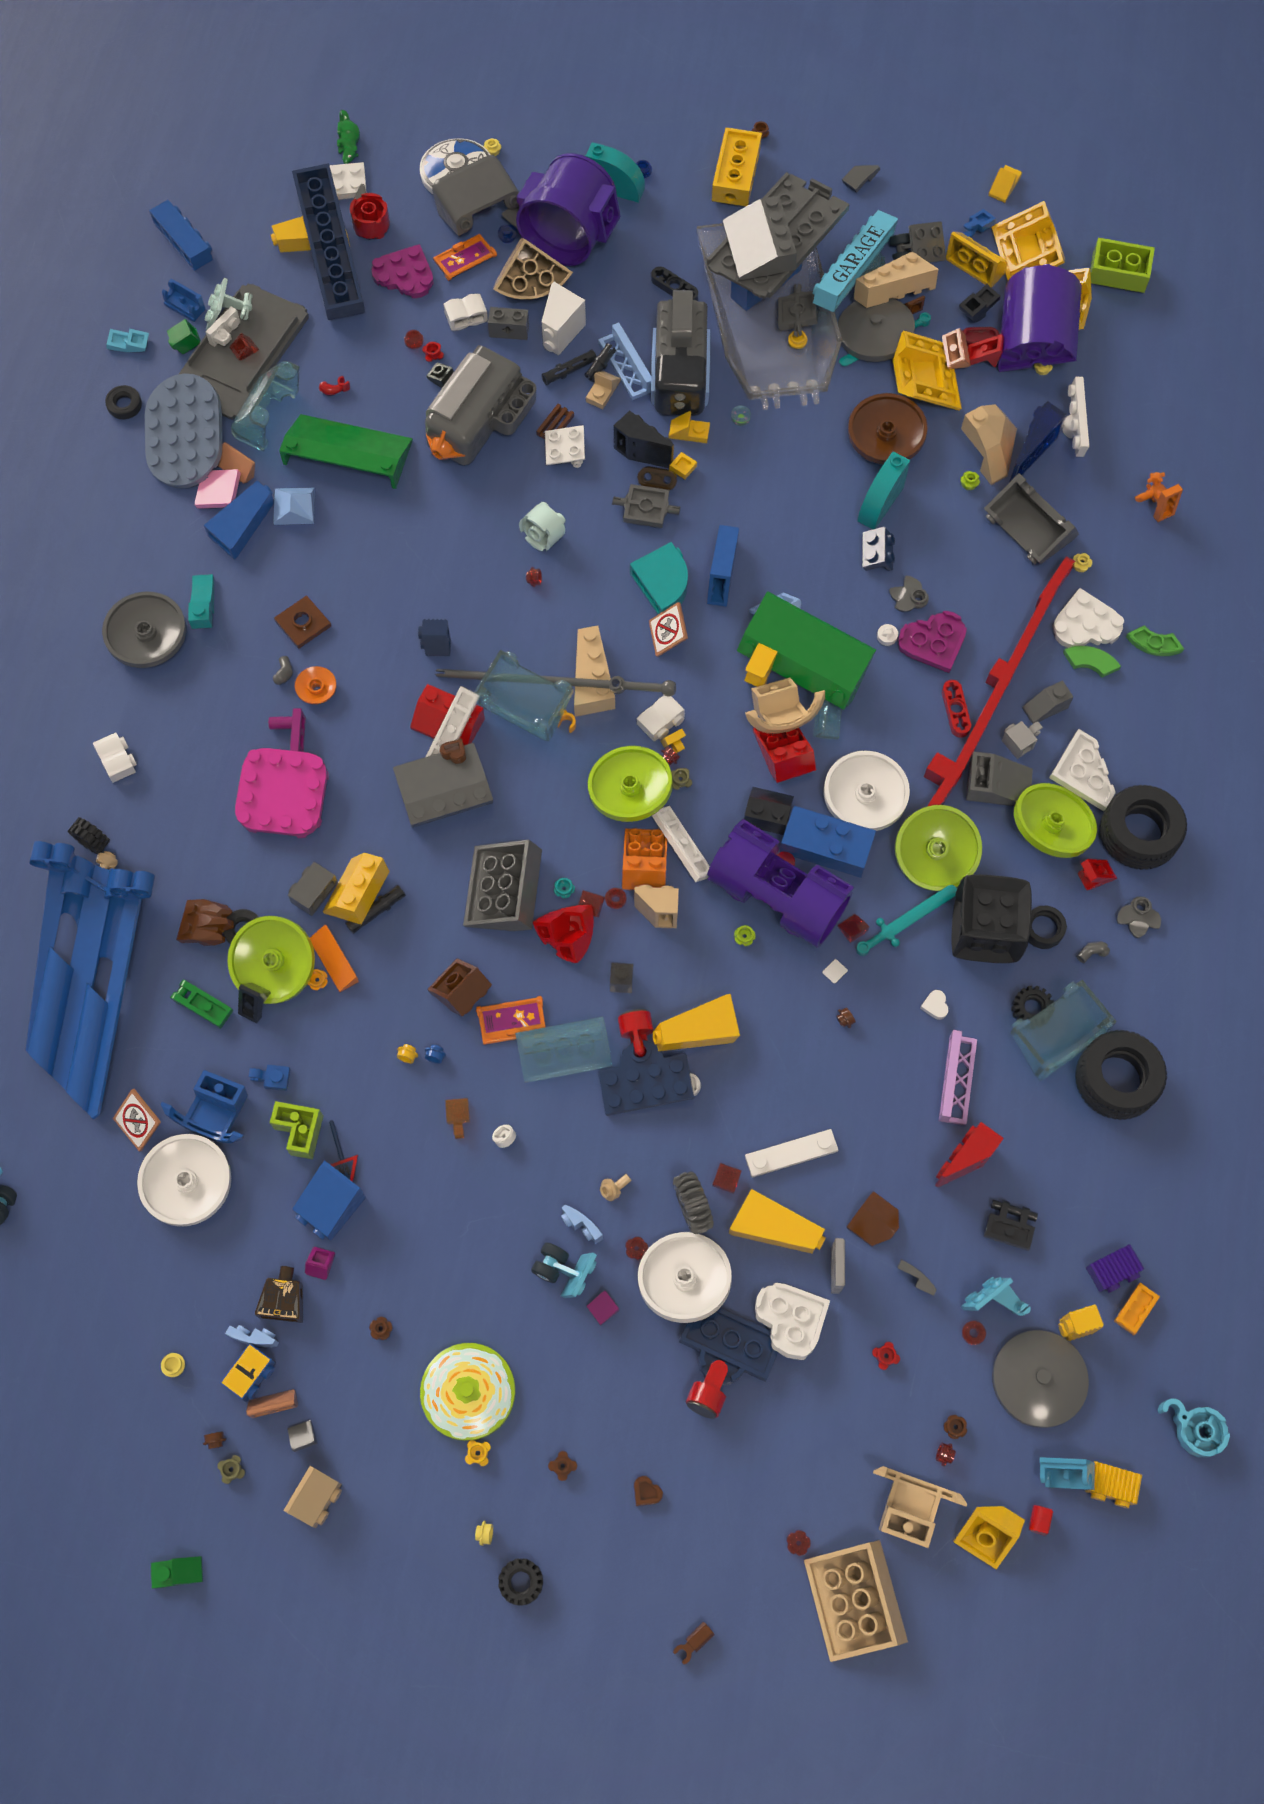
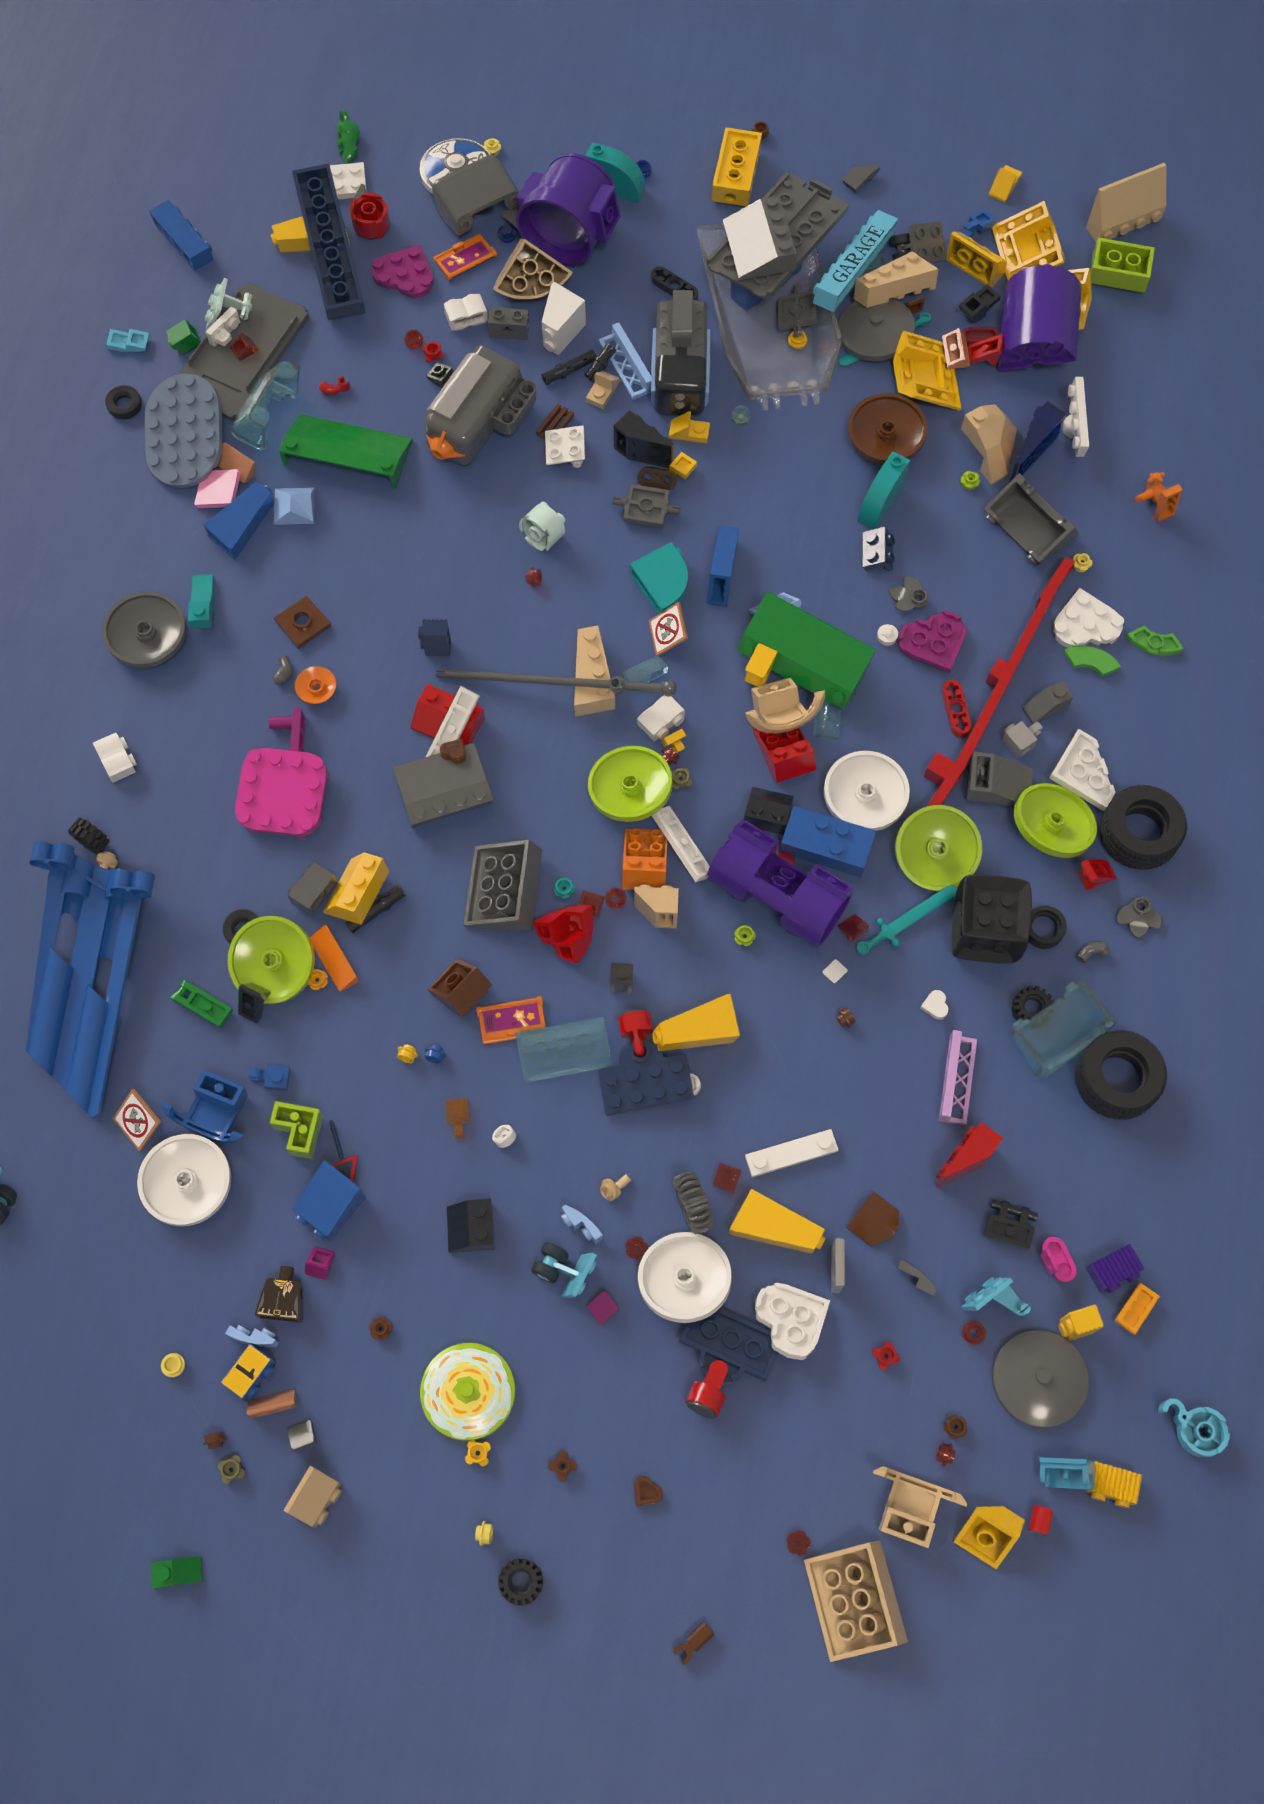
blue hinge [162,278,206,322] -> none
reddish brown plate [176,899,234,946] -> none
clear light blue windscreen [475,650,574,741] -> none
light orange piece [557,705,576,733] -> none
light yellow plate [1034,363,1053,375] -> none
none -> black slope [447,1198,495,1253]
none -> clear light blue slope [622,655,668,683]
none -> dark pink bracket [1040,1237,1077,1283]
none -> tan slope [1086,163,1166,242]

